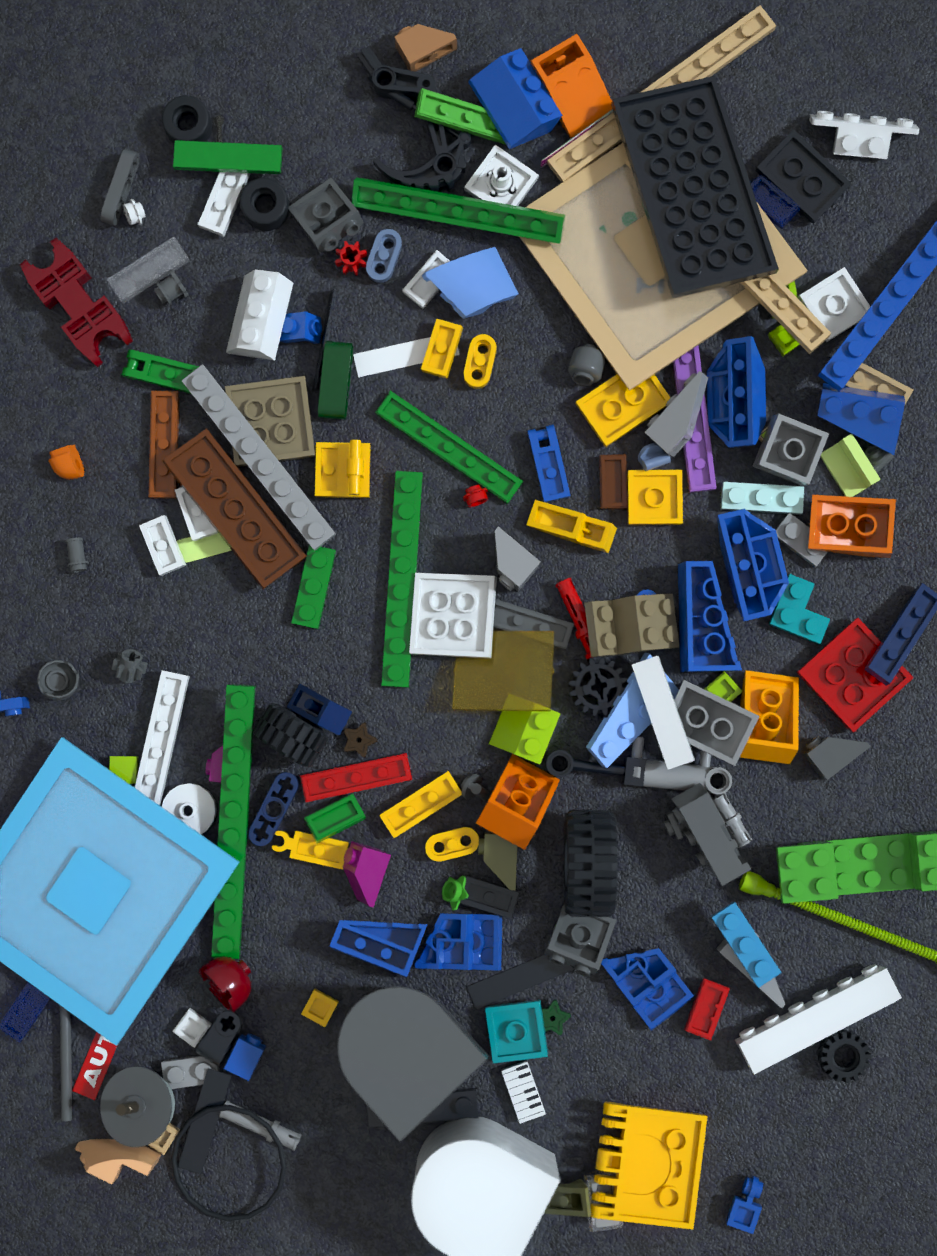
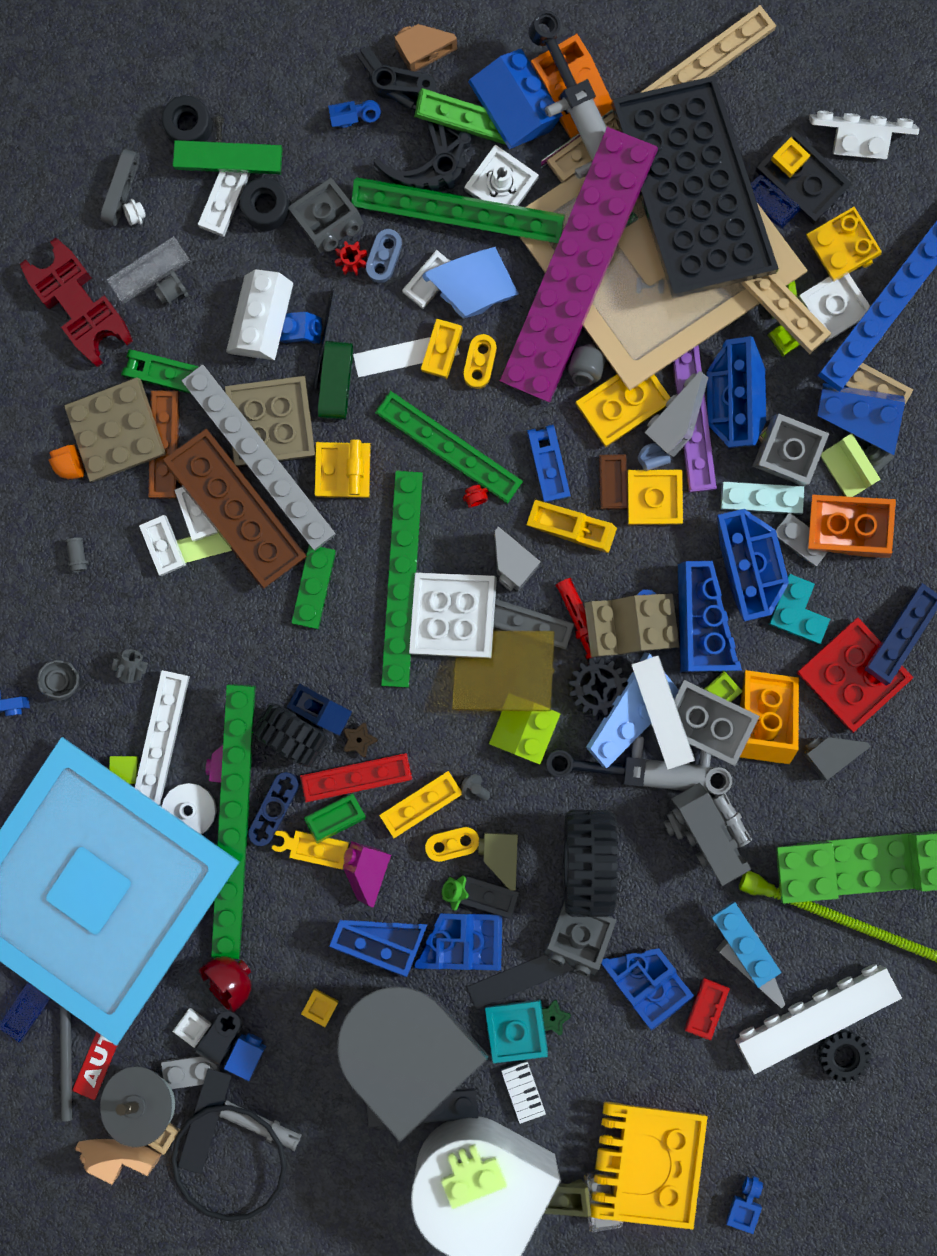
orange slope [476,754,560,850] -> none
none -> dark tan plate [64,378,166,482]
none -> blue plate [328,100,381,127]
none -> yellowish green hinge [441,1144,507,1209]
none -> magenta plate [500,127,658,402]
none -> piece [528,10,607,179]
none -> yellow plate [771,137,810,177]
none -> yellow plate [806,207,882,282]

